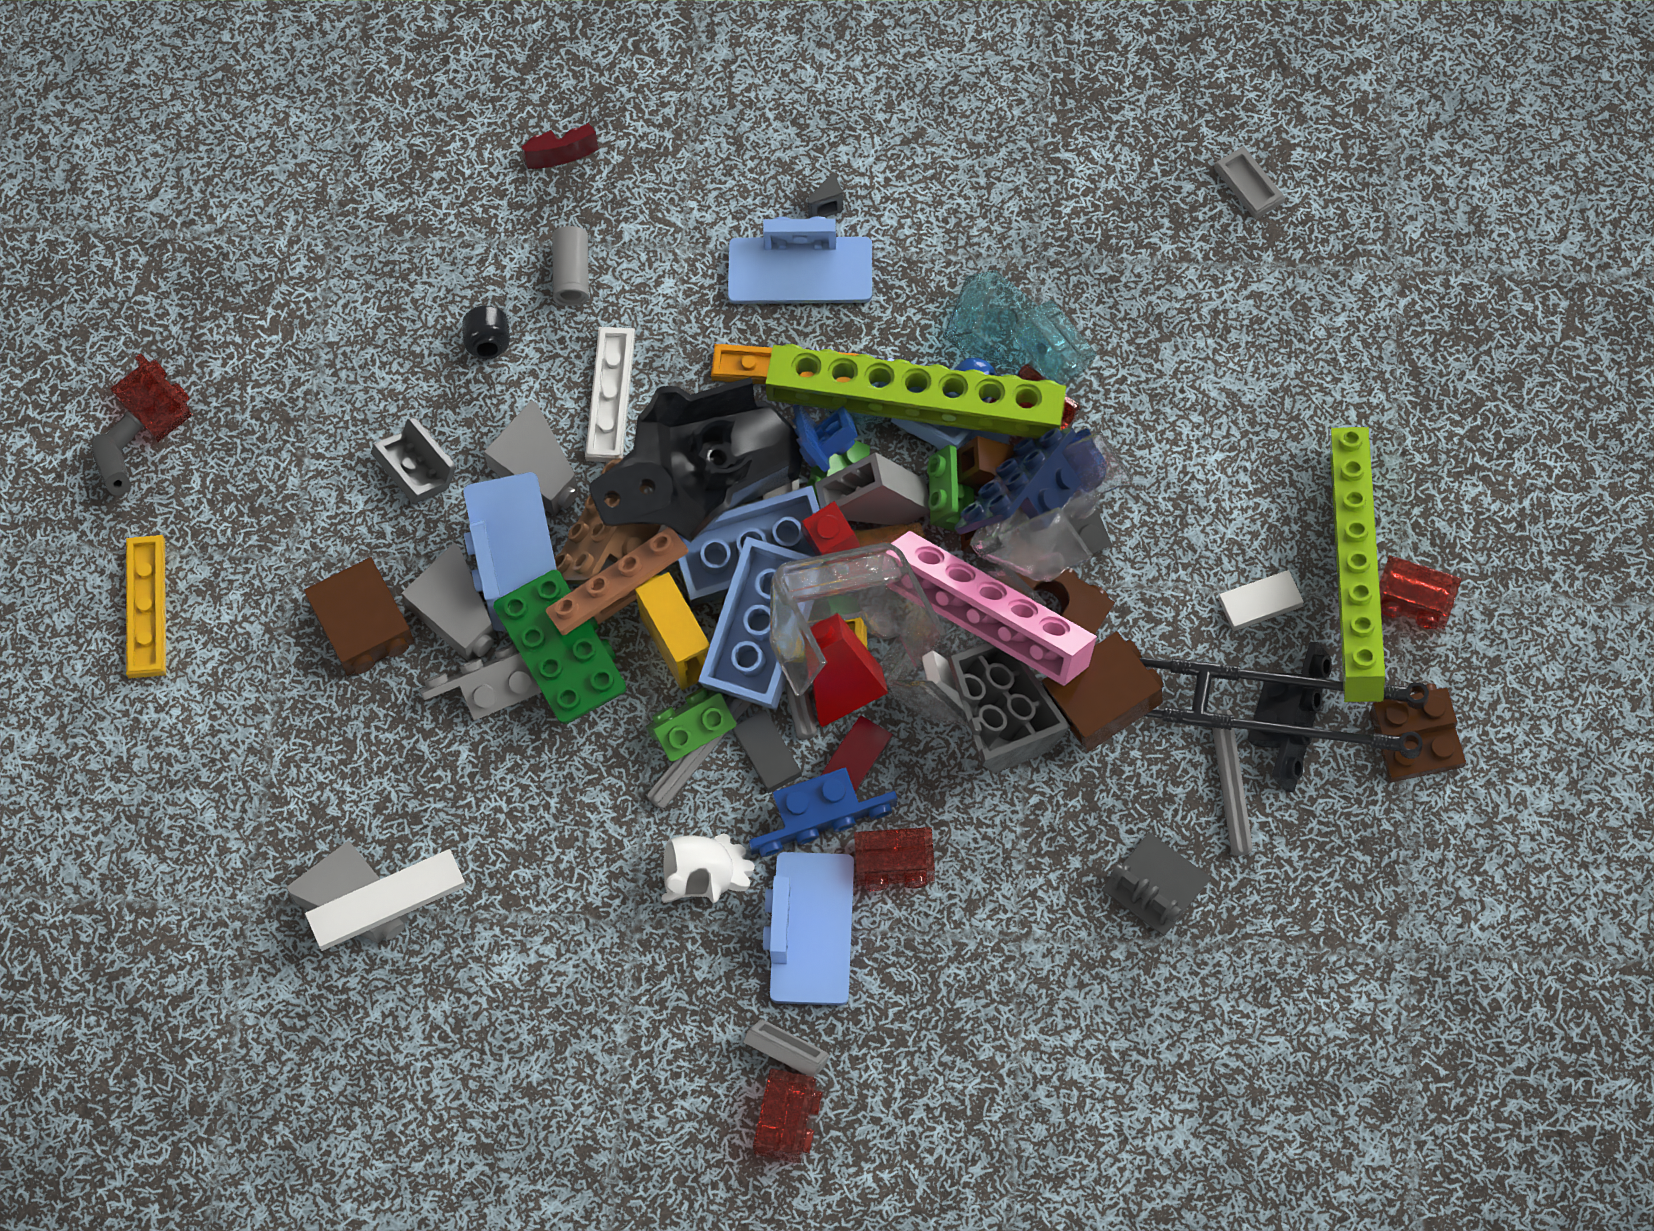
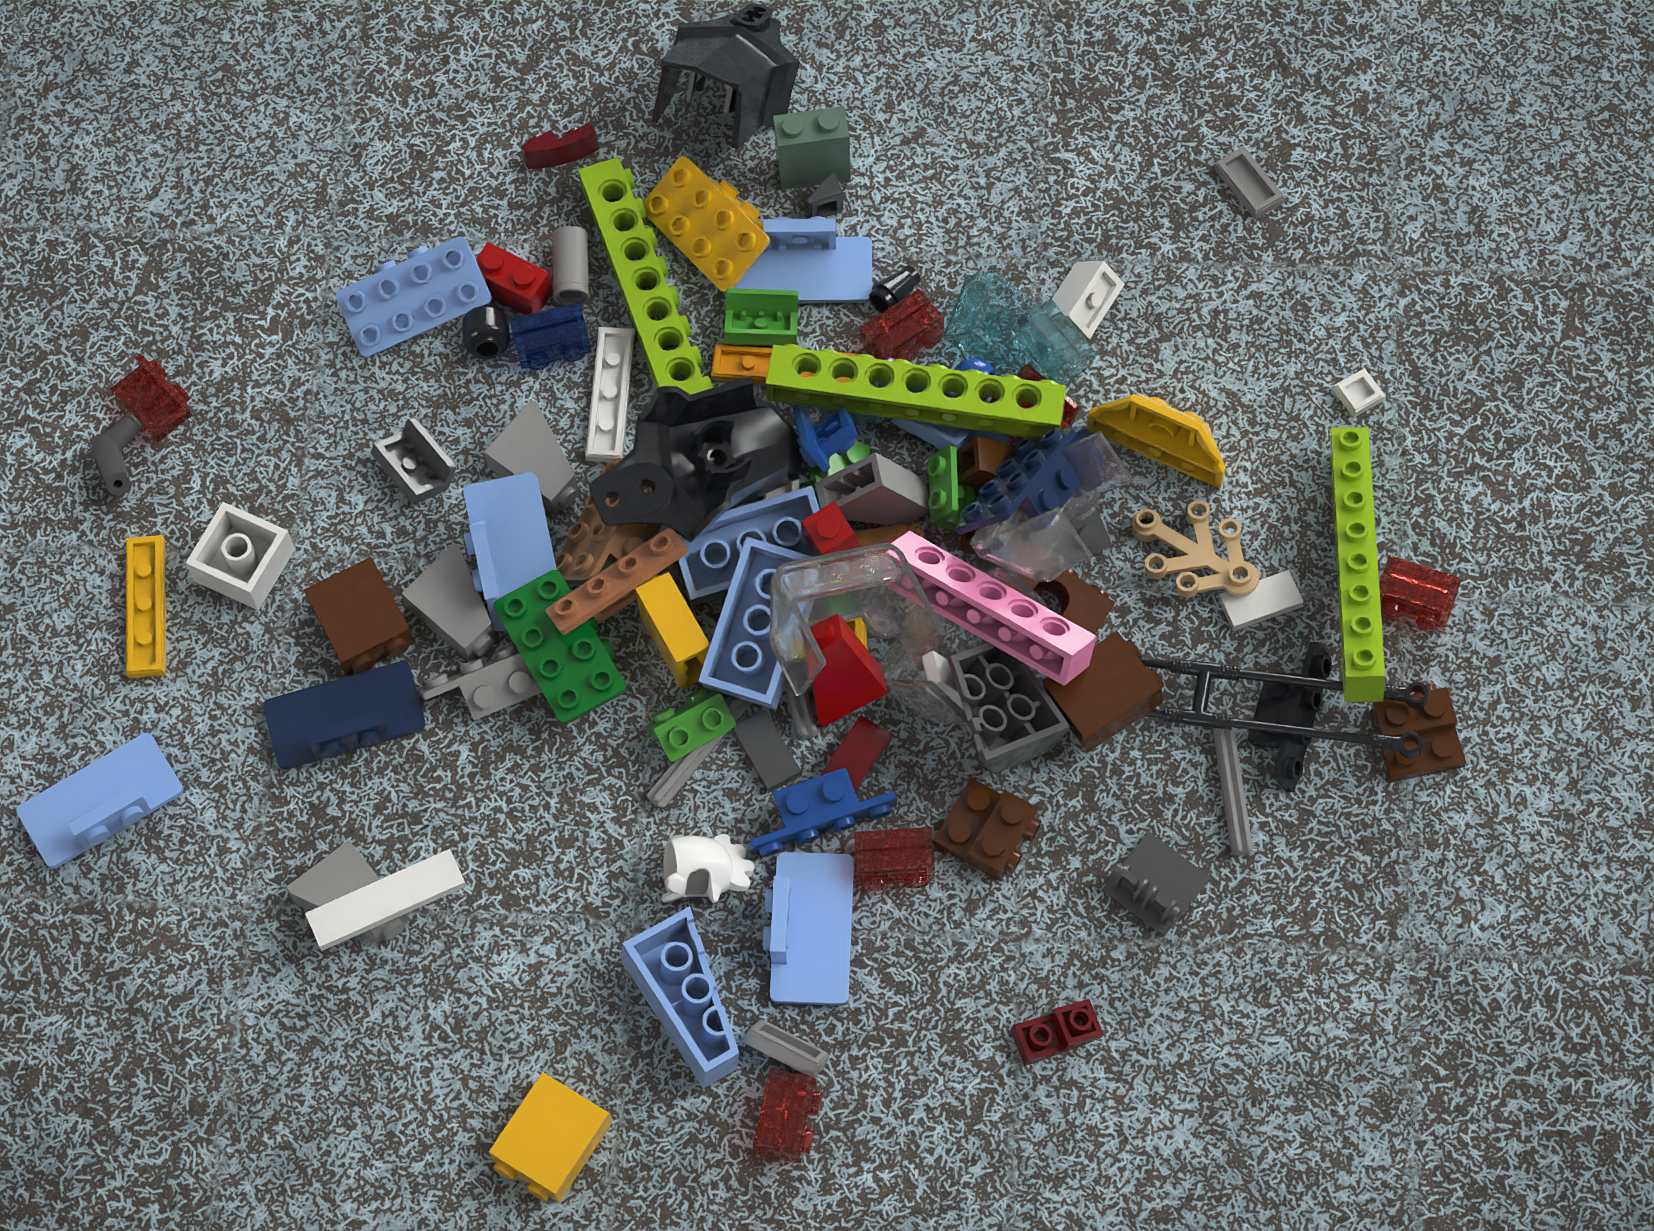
none -> light blue bracket [17,733,184,869]
none -> white brick [185,502,295,611]
none -> dark blue bracket [263,661,426,770]
none -> light blue bracket [335,237,492,357]
none -> red brick [476,242,553,320]
none -> yellow brick [489,1072,612,1203]
none -> clear blue brick [509,302,592,370]
none -> lime brick [578,157,713,395]
none -> light blue wedge [621,906,739,1089]
none -> yellow bracket [643,156,770,293]
none -> black piece [651,4,800,149]
none -> bright green bracket [724,288,798,346]
none -> sand green brick [773,106,851,190]
none -> clear red brick [860,289,944,362]
none -> black cone [869,265,921,315]
none -> reddish brown plate [933,778,1042,881]
none -> dark red slope [1010,999,1104,1066]
none -> white panel [1041,261,1125,340]
none -> yellow wedge [1086,394,1226,489]
none -> tan plant [1132,500,1259,598]
none -> white tile [1333,368,1385,418]

